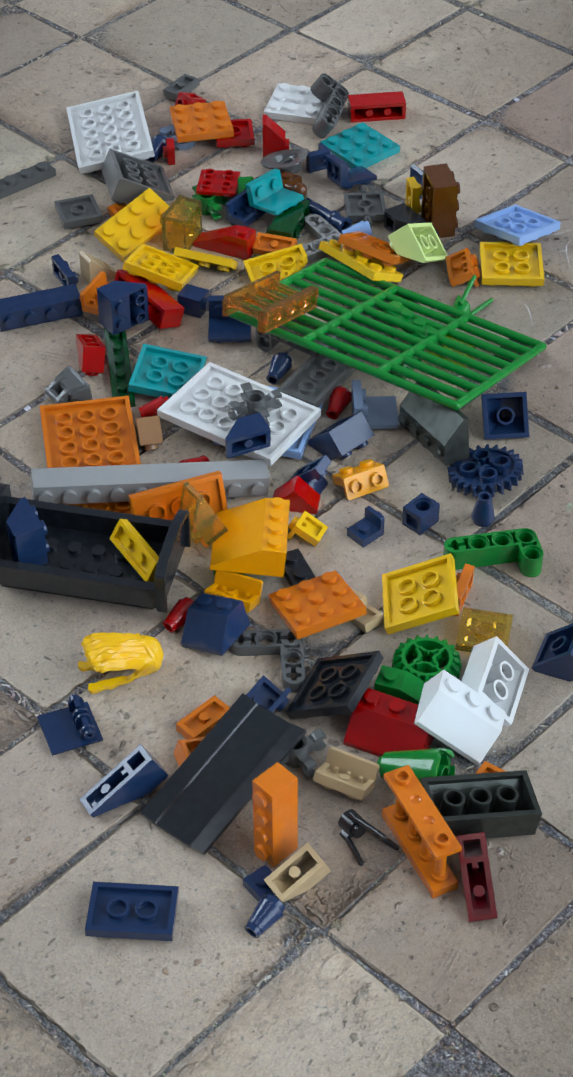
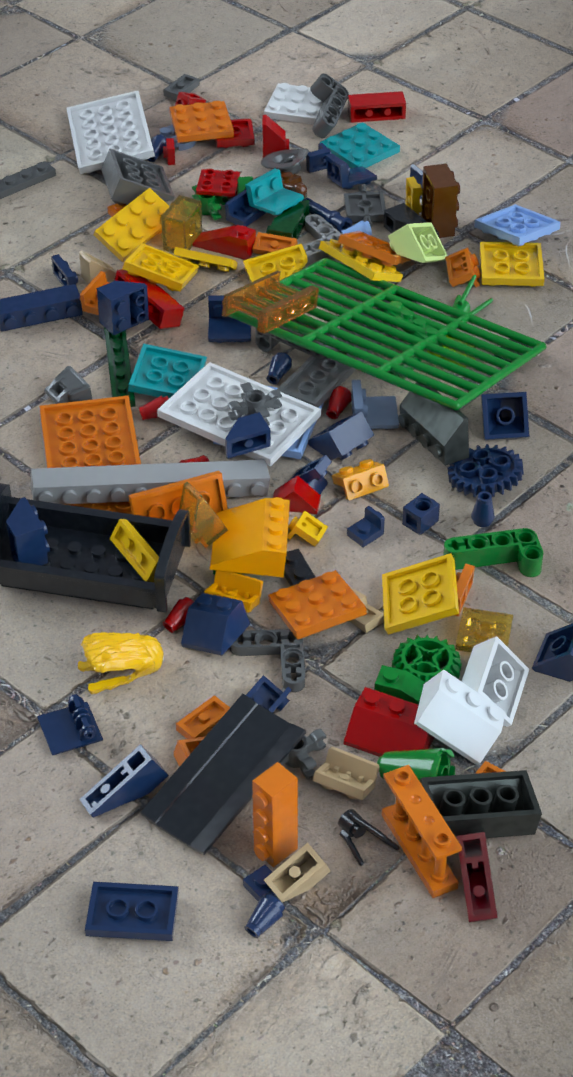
dark grey plate [54,194,103,229] -> none
red slope [75,334,105,376] -> none
medium nougat slope [134,416,163,451] -> none
dark blue brick [177,284,209,318] -> none
black plate [286,651,384,719] -> none

